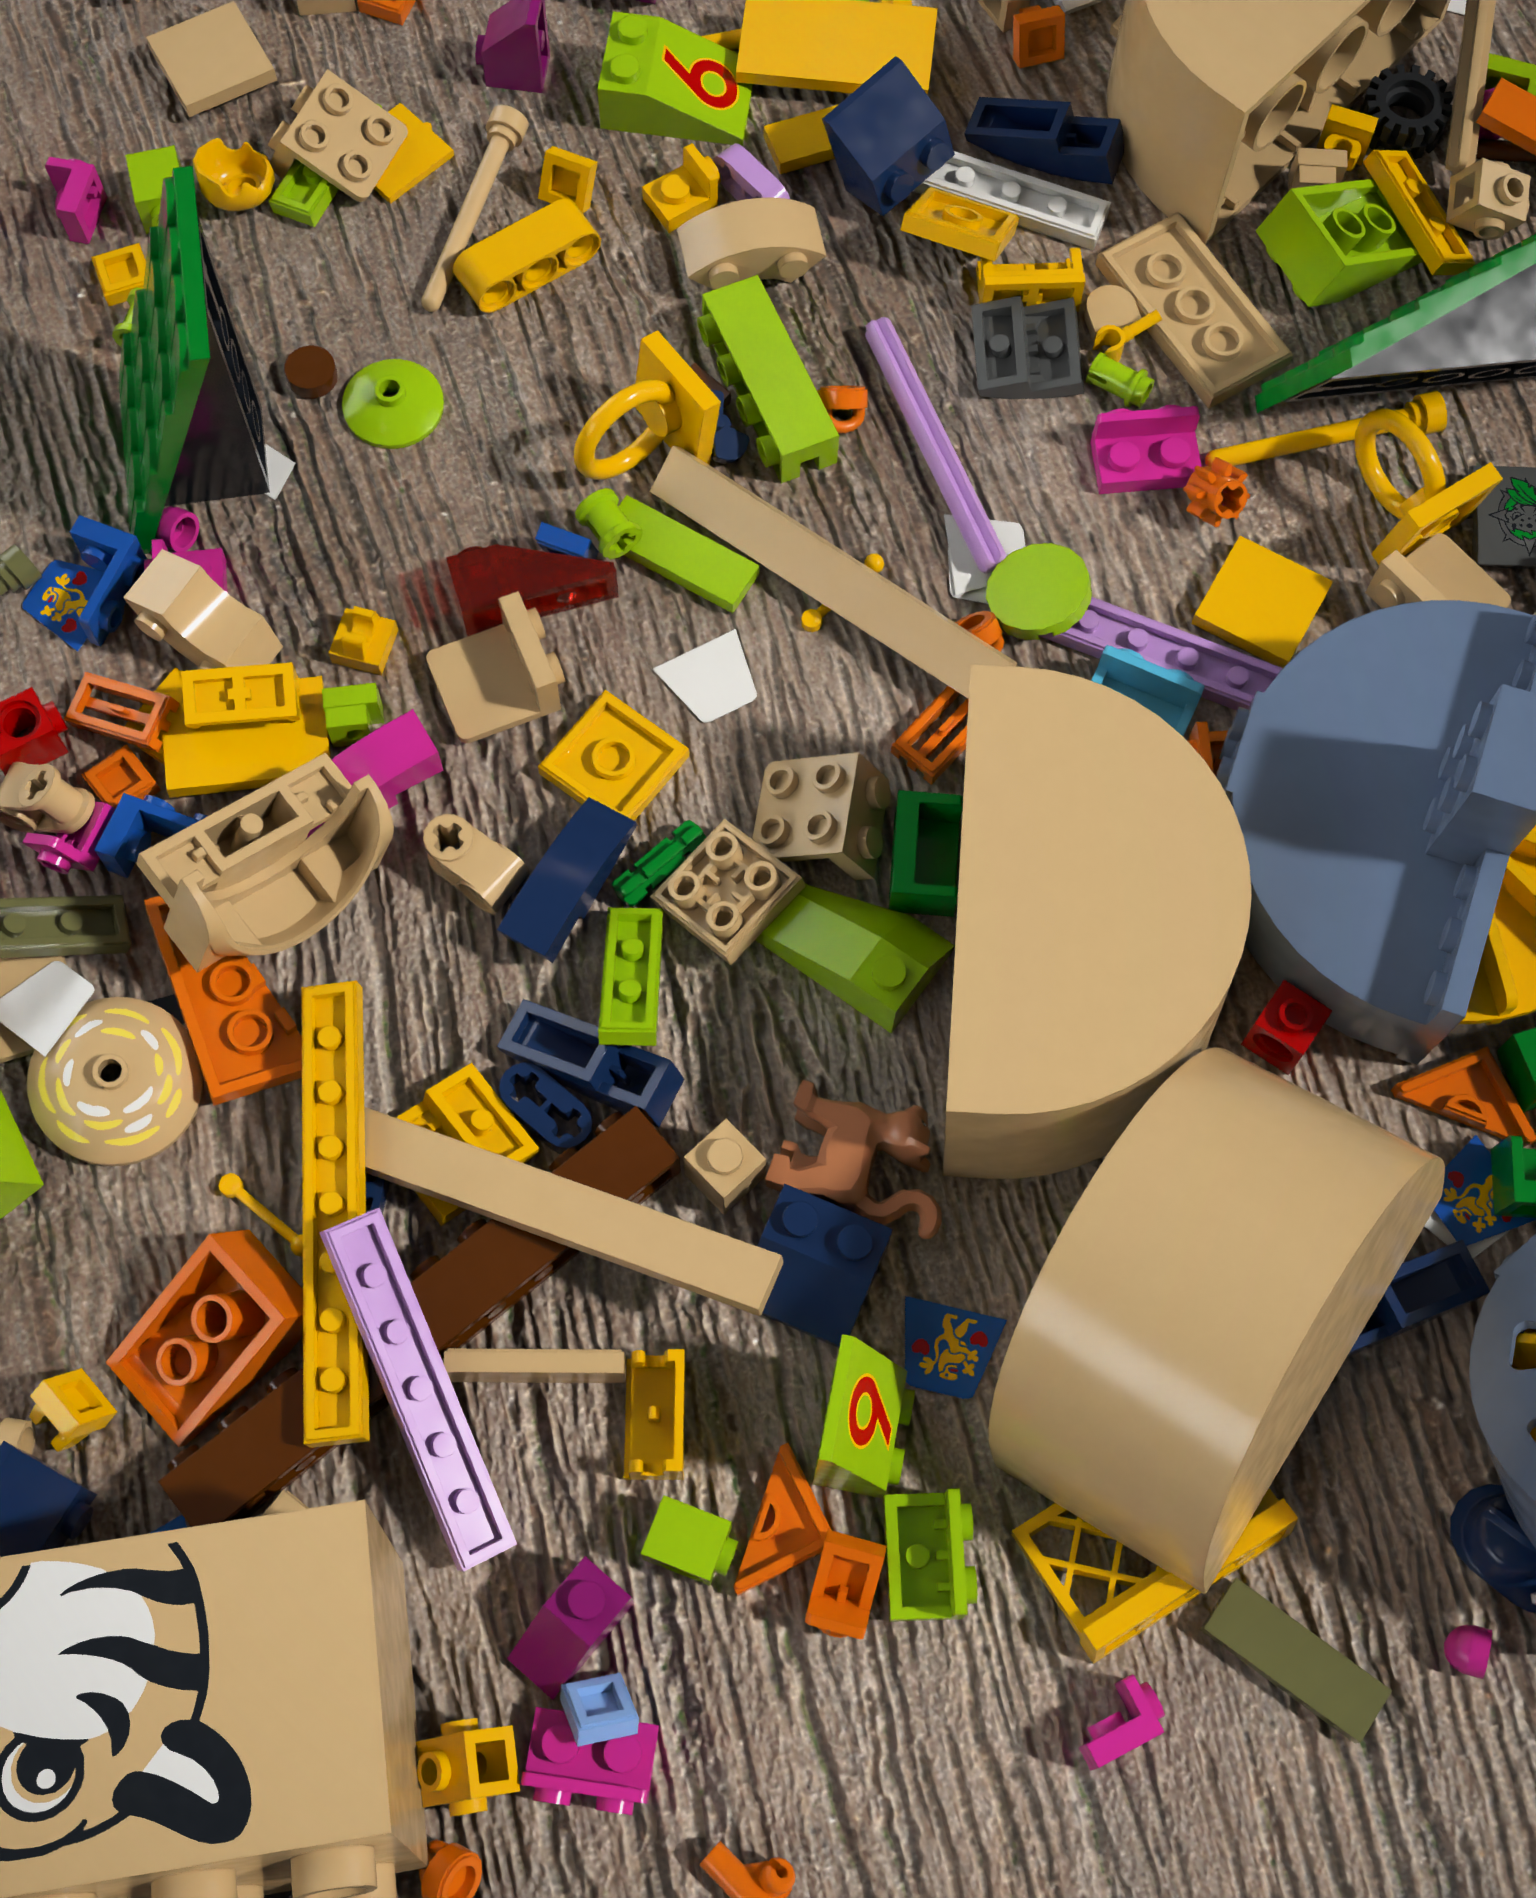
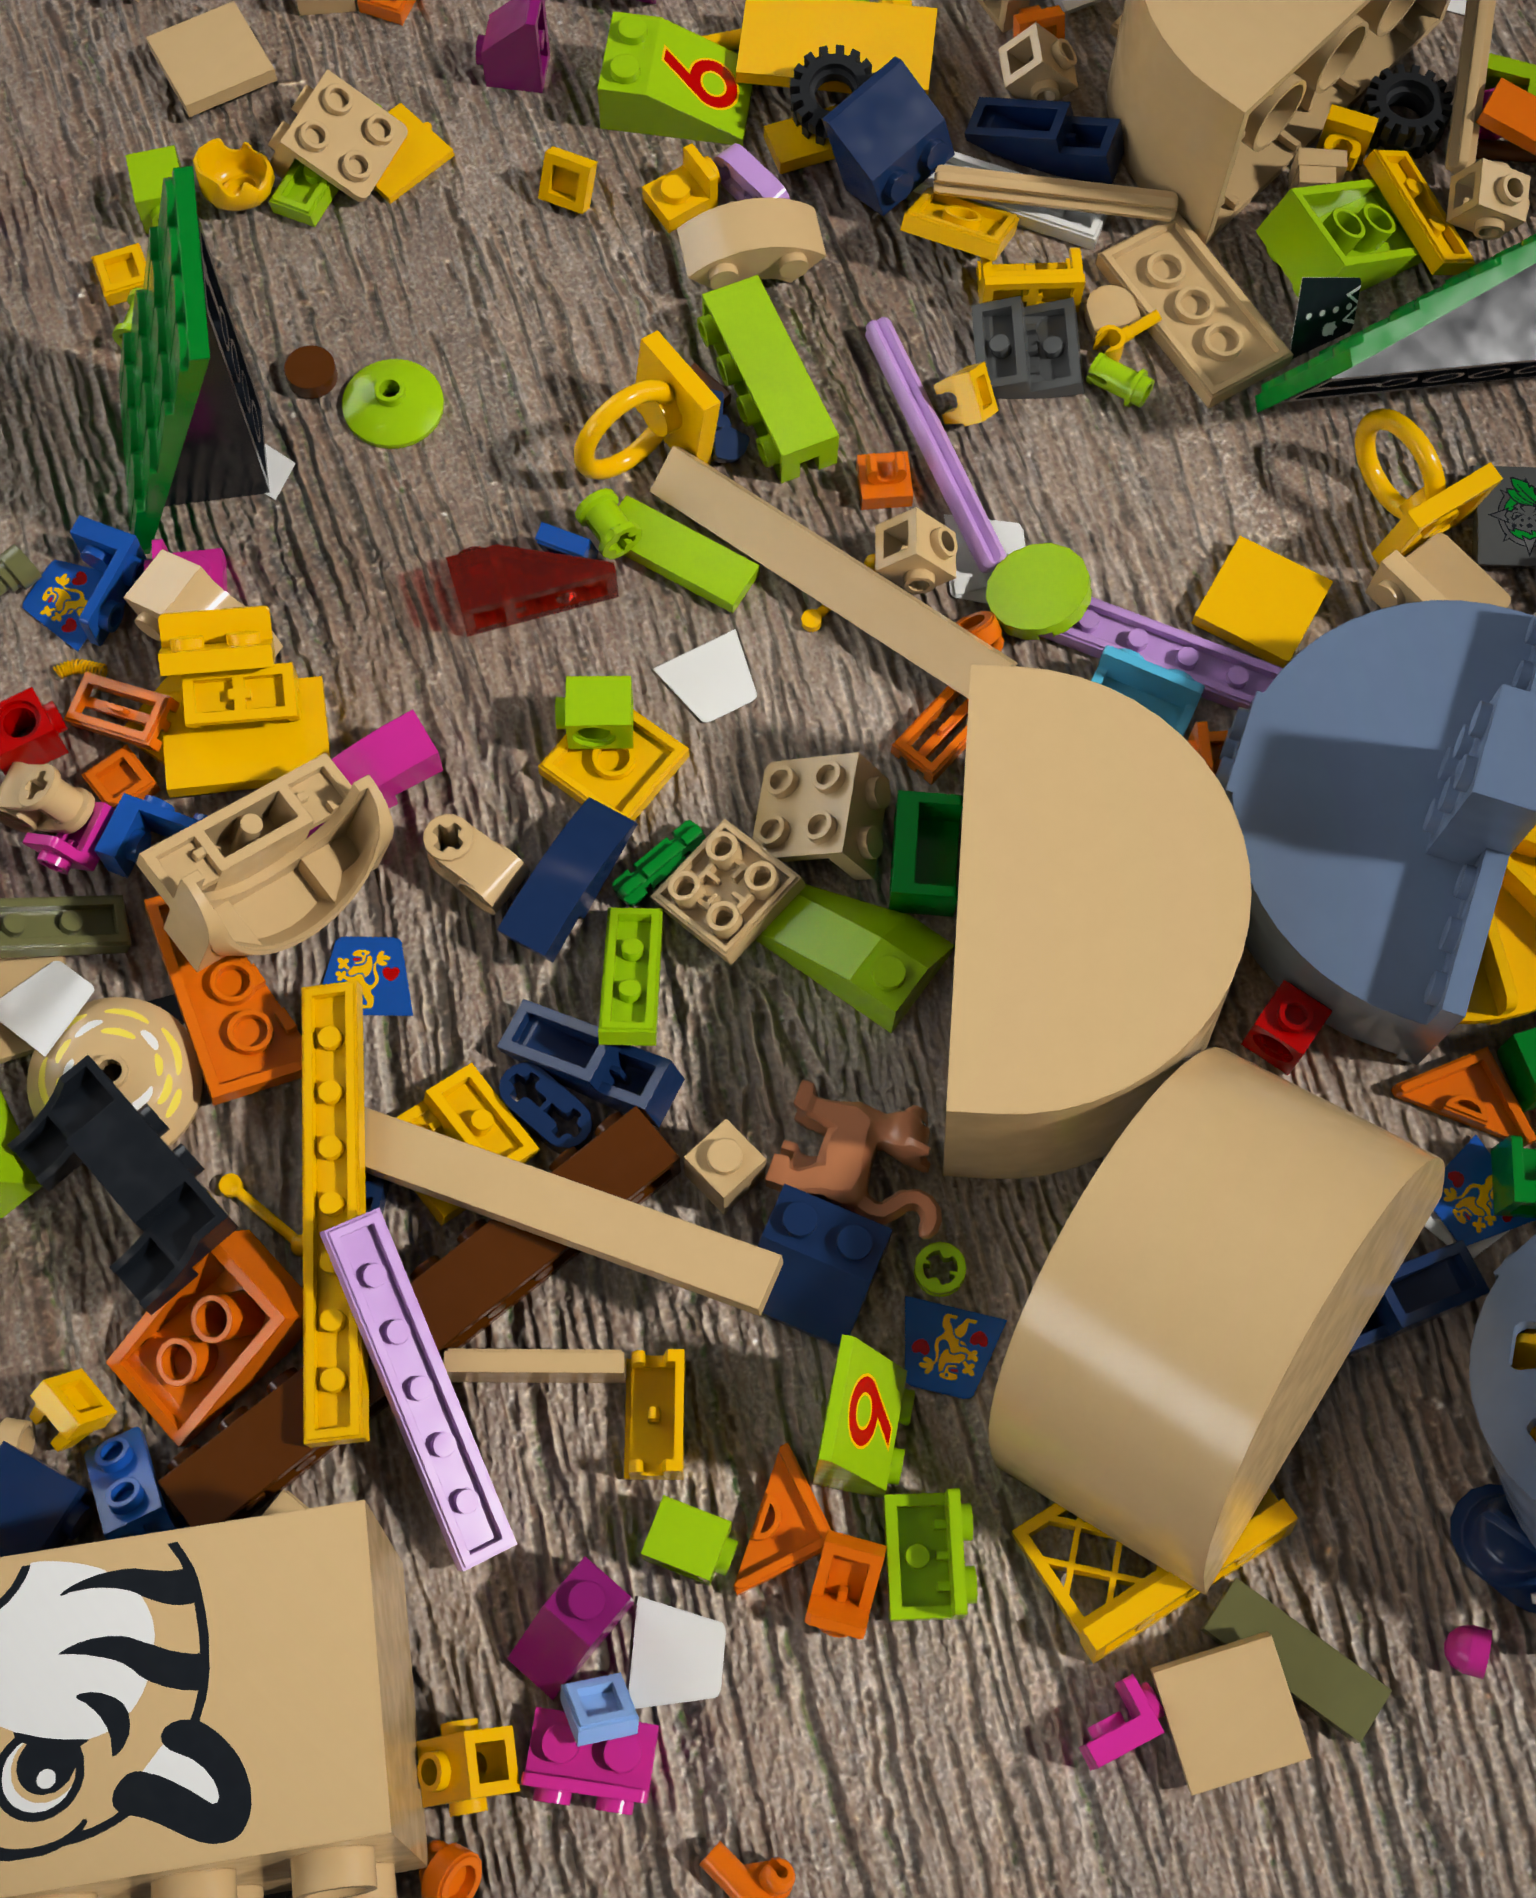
dark pink bracket [45,157,107,244] -> none
dark pink hinge [155,506,199,552] -> none
lime piece [322,682,384,748] -> none
yellow tile [328,606,399,676] -> none
tan piece [421,105,529,312] -> none
tan bracket [426,591,565,743] -> none
yellow beam [453,198,601,313] -> none
orange tile [817,385,868,434] -> none
dark pink bracket [1090,405,1202,494] -> none
orange gear [1183,457,1251,527] -> none
yellow piece [1205,391,1447,467] -> none
none -> black bracket [7,1055,239,1315]
none -> yellow leg [53,658,107,679]
none -> blue bracket [84,1427,182,1540]
none -> yellow bracket [158,605,275,676]
none -> blue sticker [322,936,413,1016]
none -> lime brick [555,676,633,749]
none -> white sticker [628,1596,726,1709]
none -> black tyre [790,45,876,146]
none -> orange tile [856,451,913,510]
none -> tan brick [875,507,958,595]
none -> lime bush [914,1241,967,1297]
none -> tan axle [933,164,1178,222]
none -> yellow tile [933,361,999,427]
none -> tan brick [998,22,1078,101]
none -> tan tile [1150,1631,1312,1796]
none -> black sticker [1290,277,1361,359]

